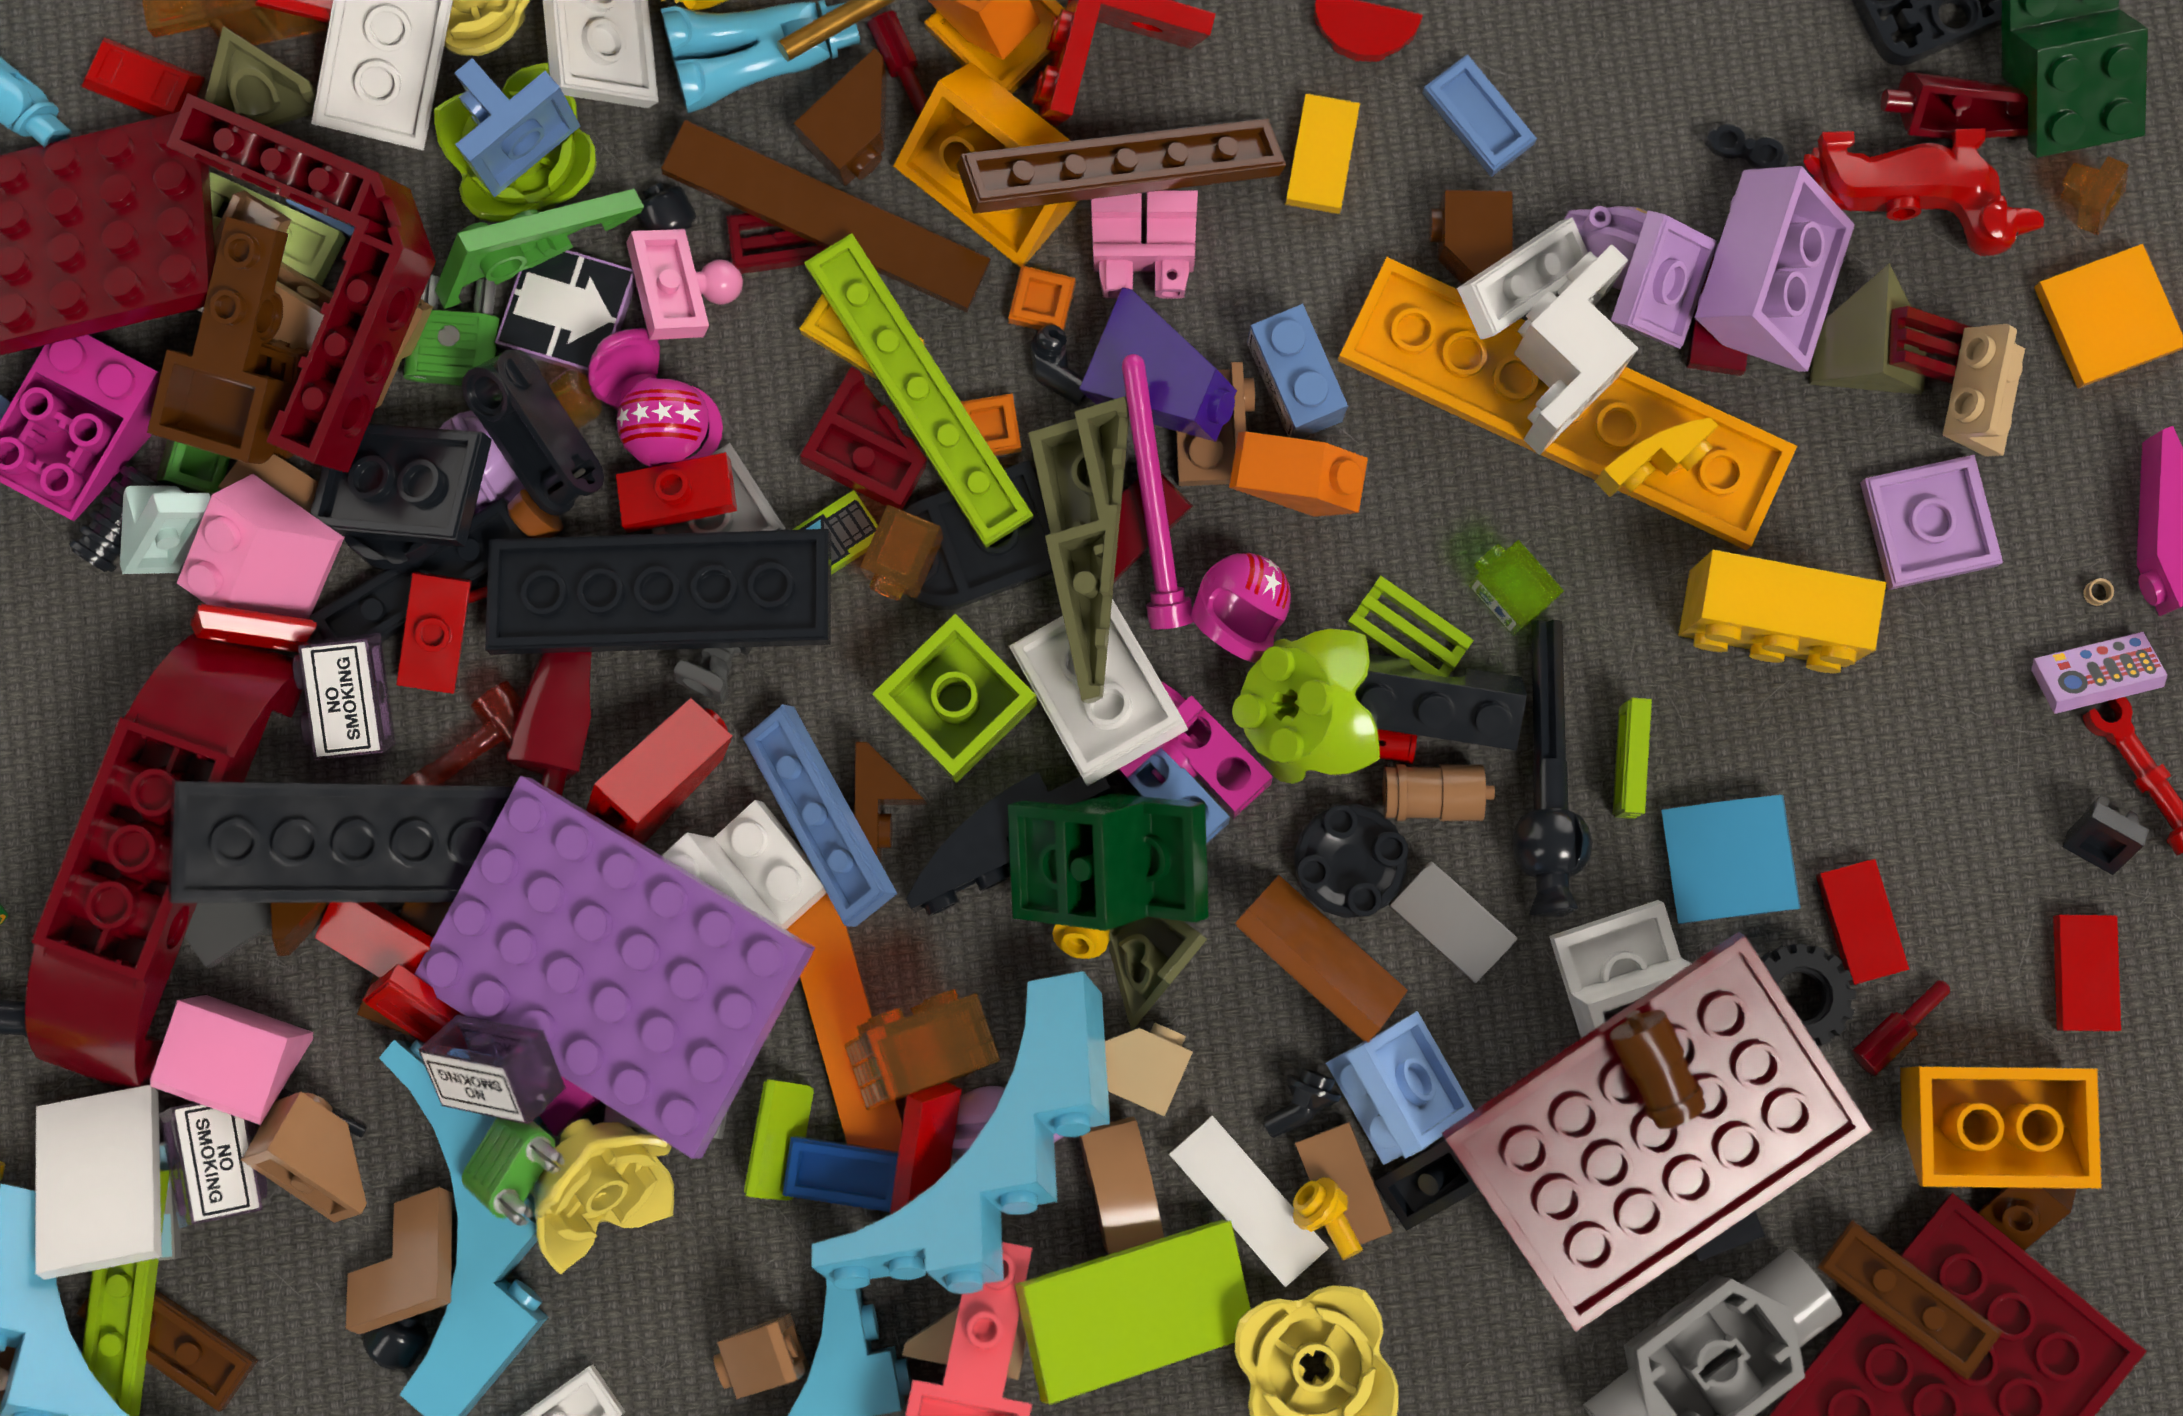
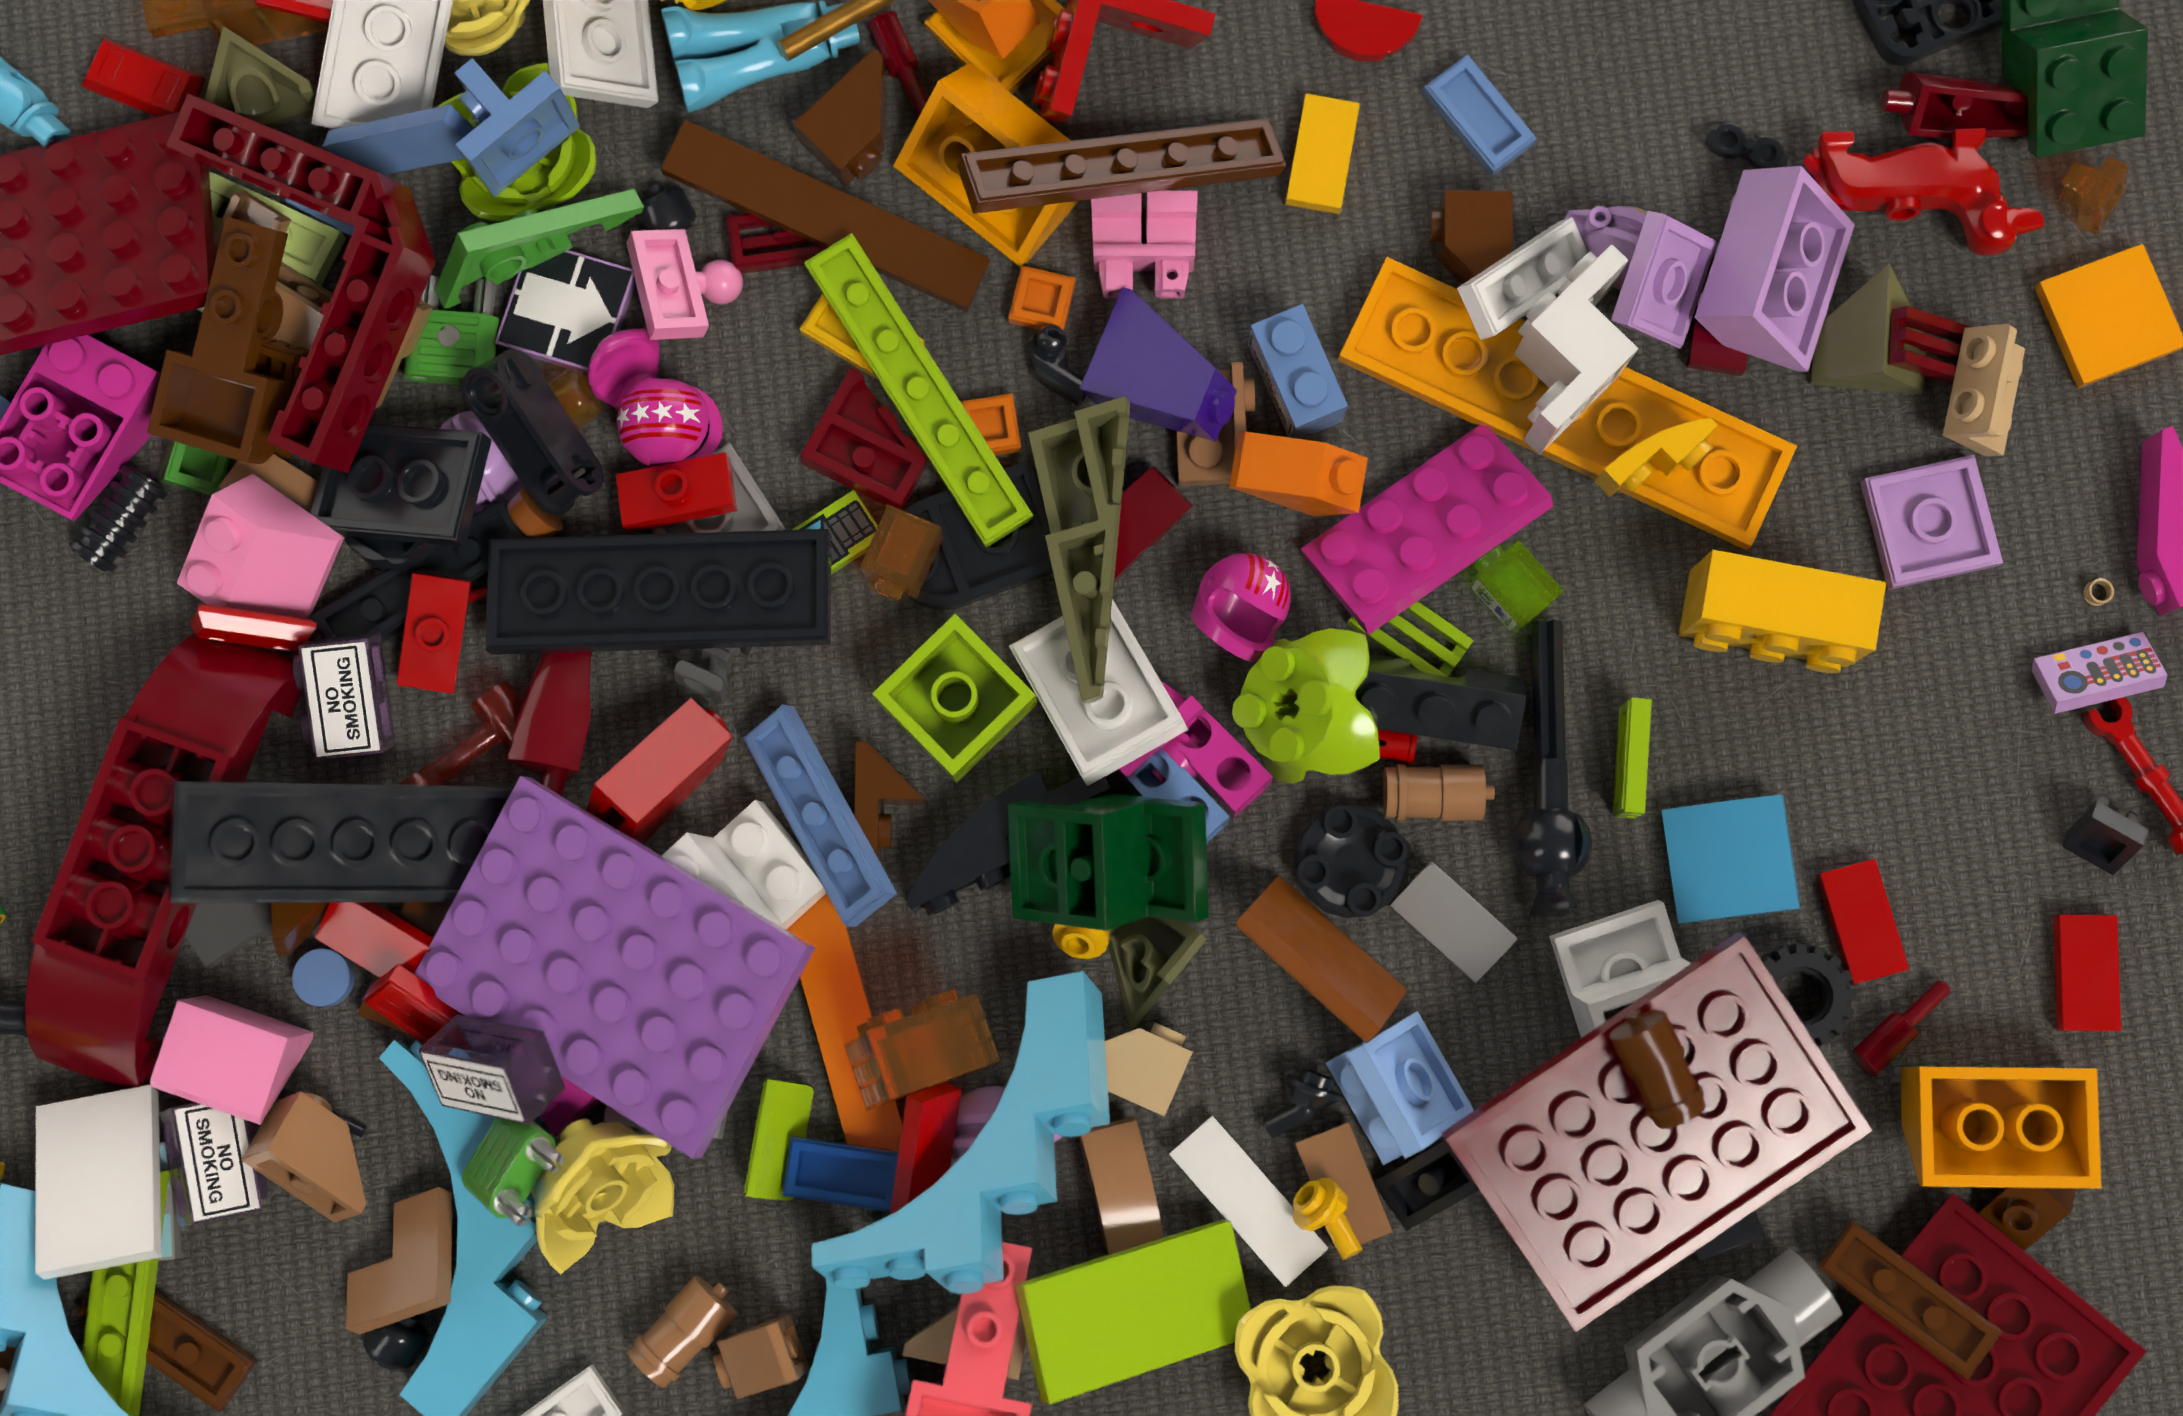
light aqua slope [120,486,210,574] -> none
dark pink piece [1122,354,1193,629] -> none
none -> medium blue tile [292,949,355,1007]
none -> medium blue tile [322,105,475,175]
none -> medium nougat piece [627,1275,737,1388]
none -> dark pink plate [1301,424,1554,635]

